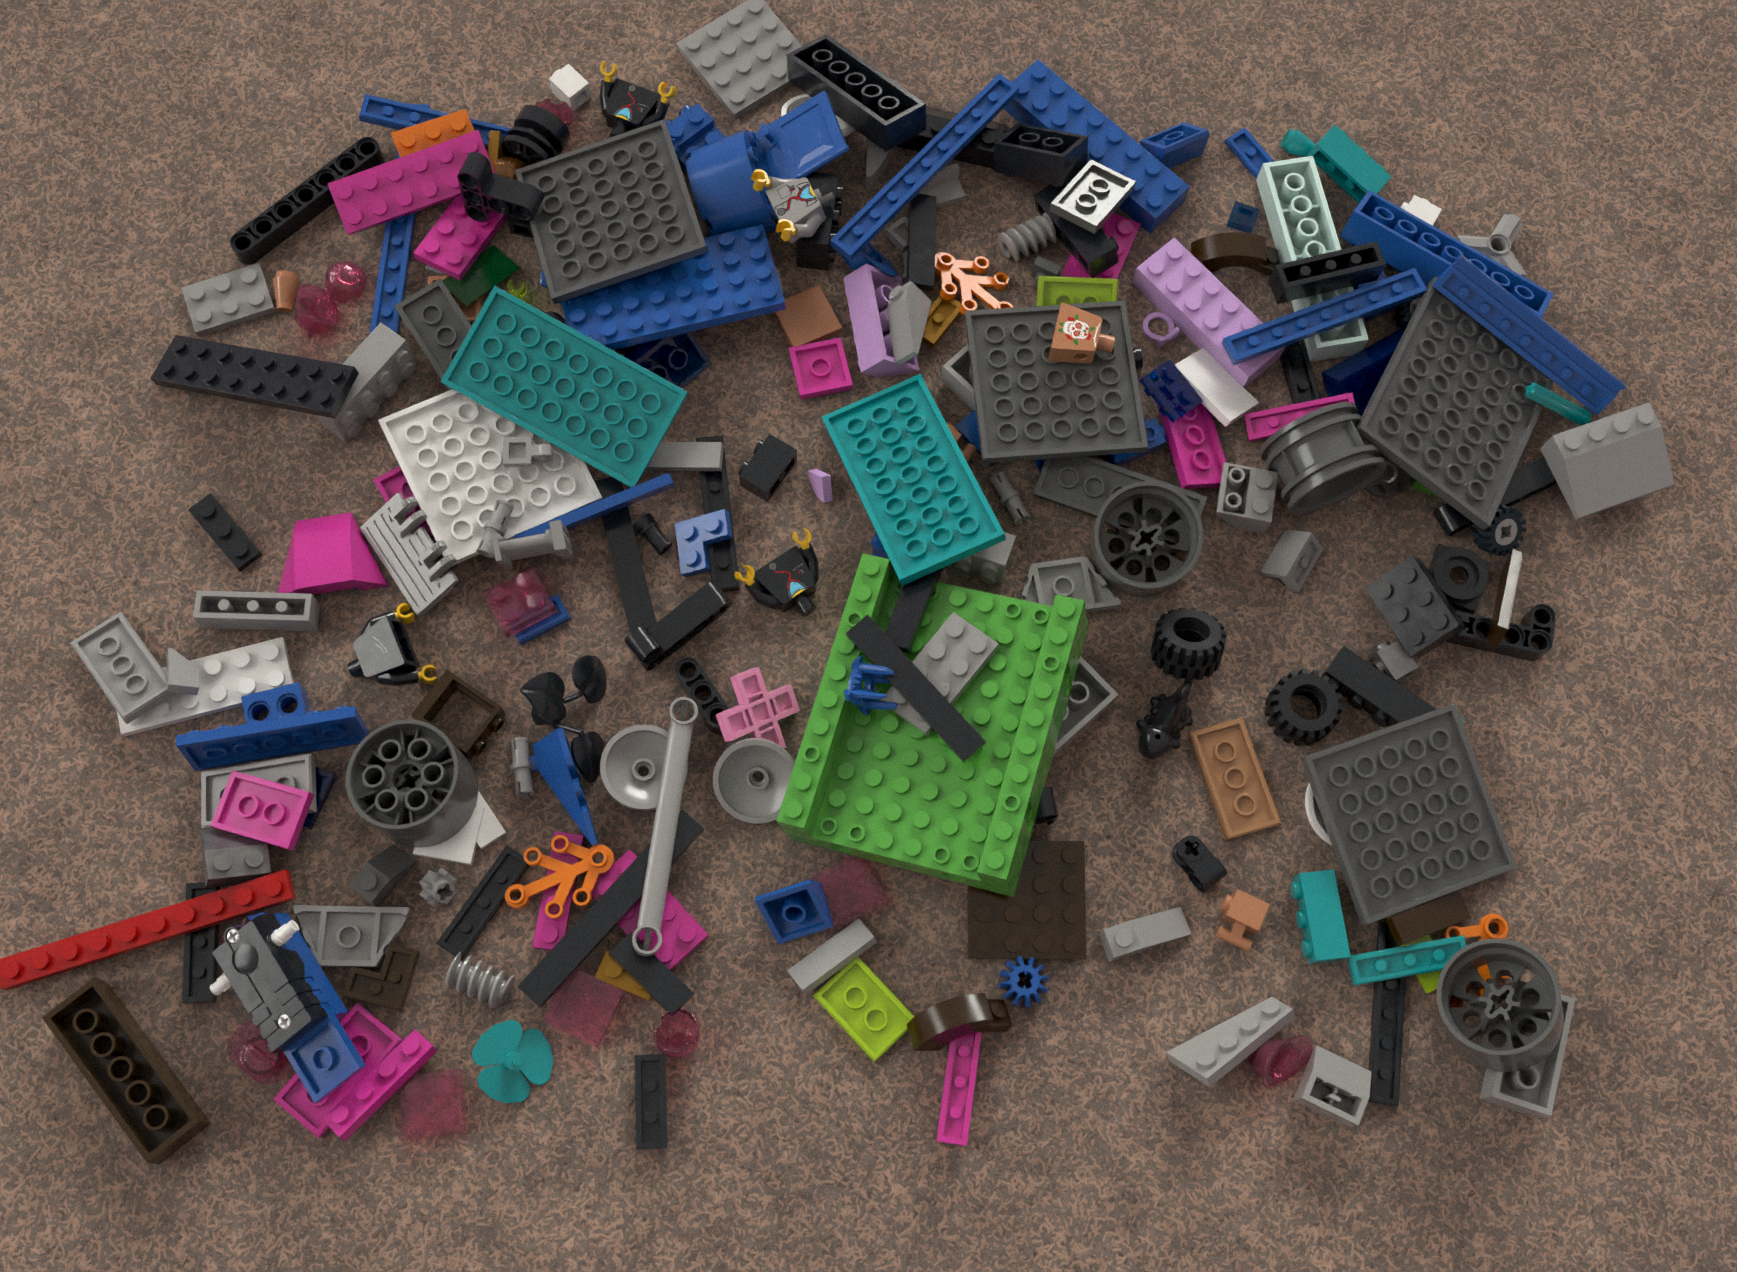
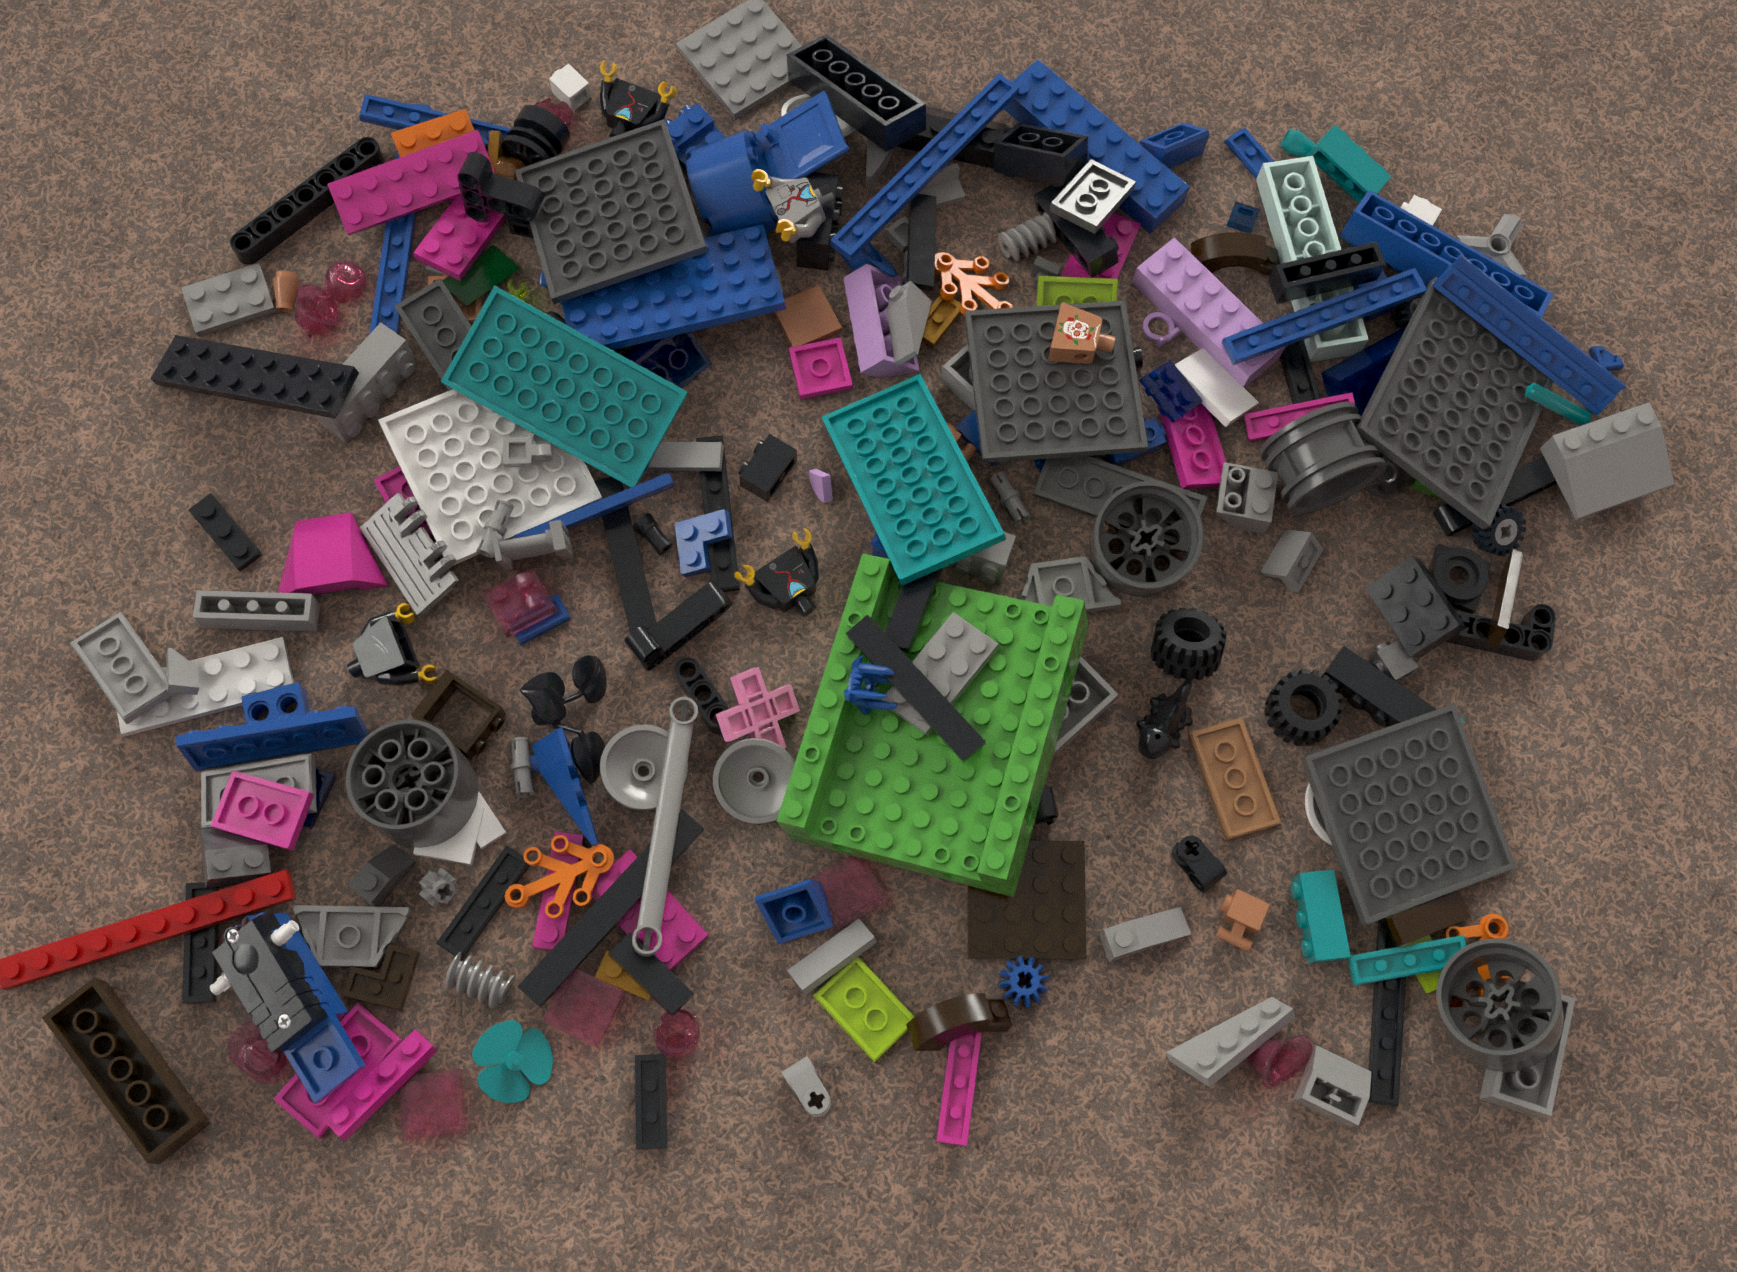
none -> light grey piece [781,1056,831,1117]
none -> blue tile [1589,346,1624,371]

